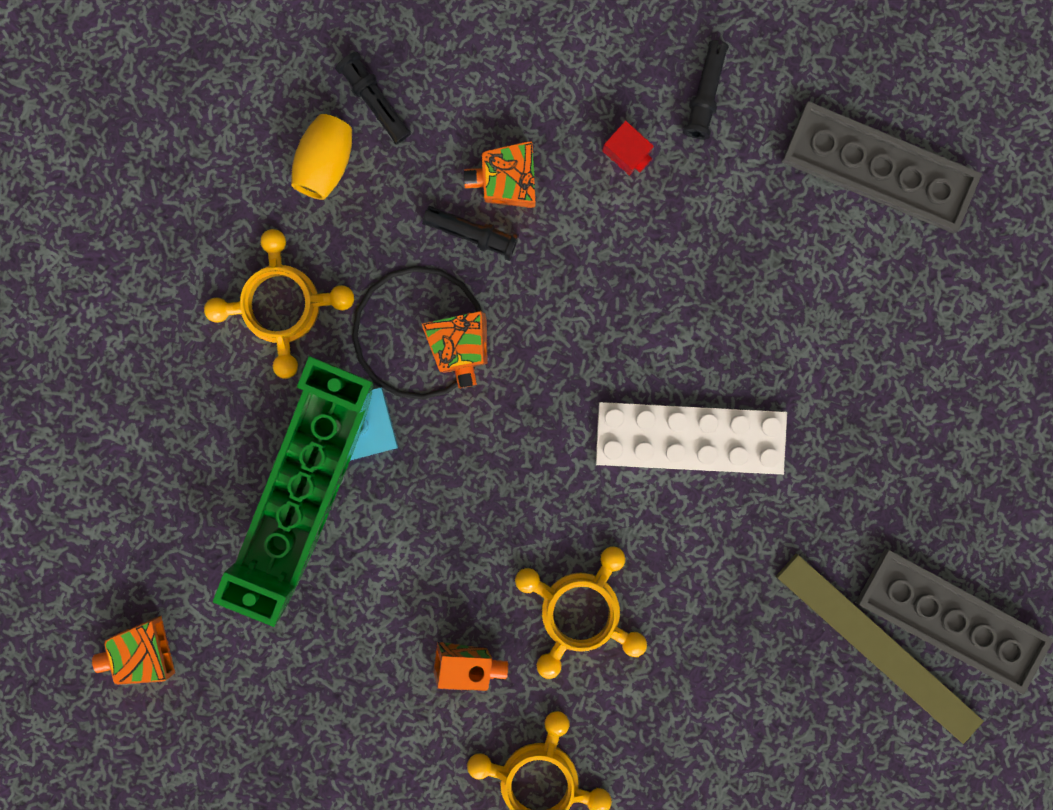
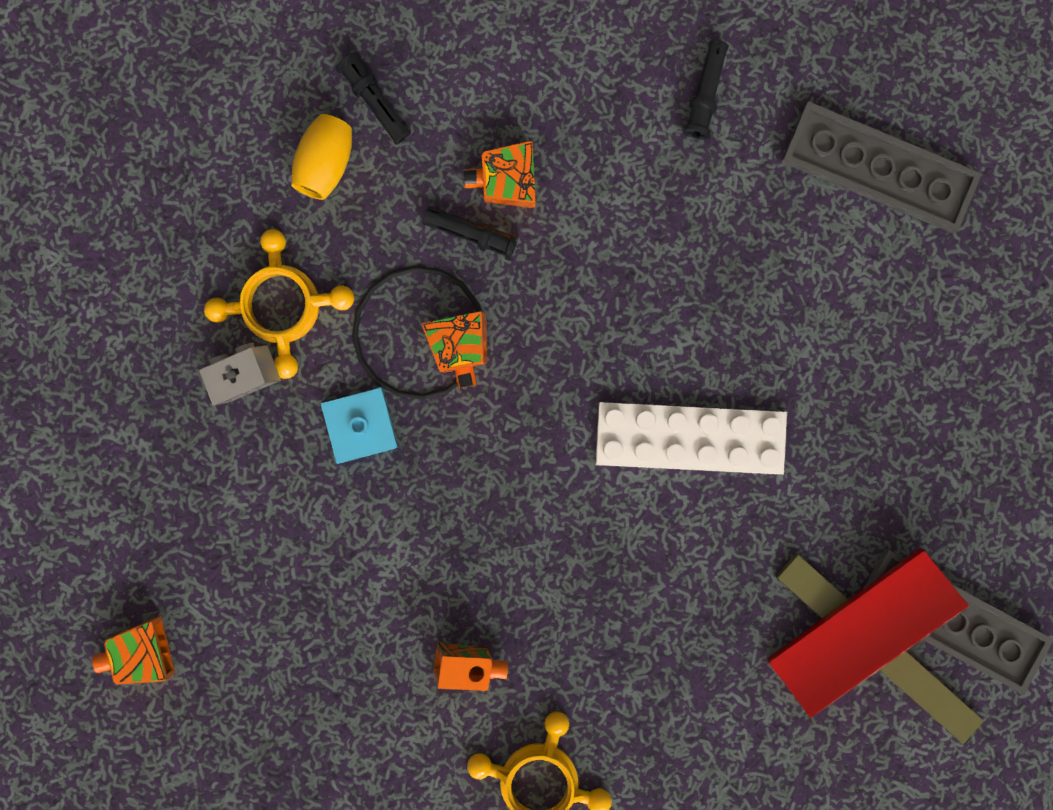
green slope [213,356,373,627] -> none
yellow piece [515,546,647,679] -> none
red brick [602,120,654,176] -> none
none -> light grey brick [199,343,281,406]
none -> red arch [767,547,969,719]

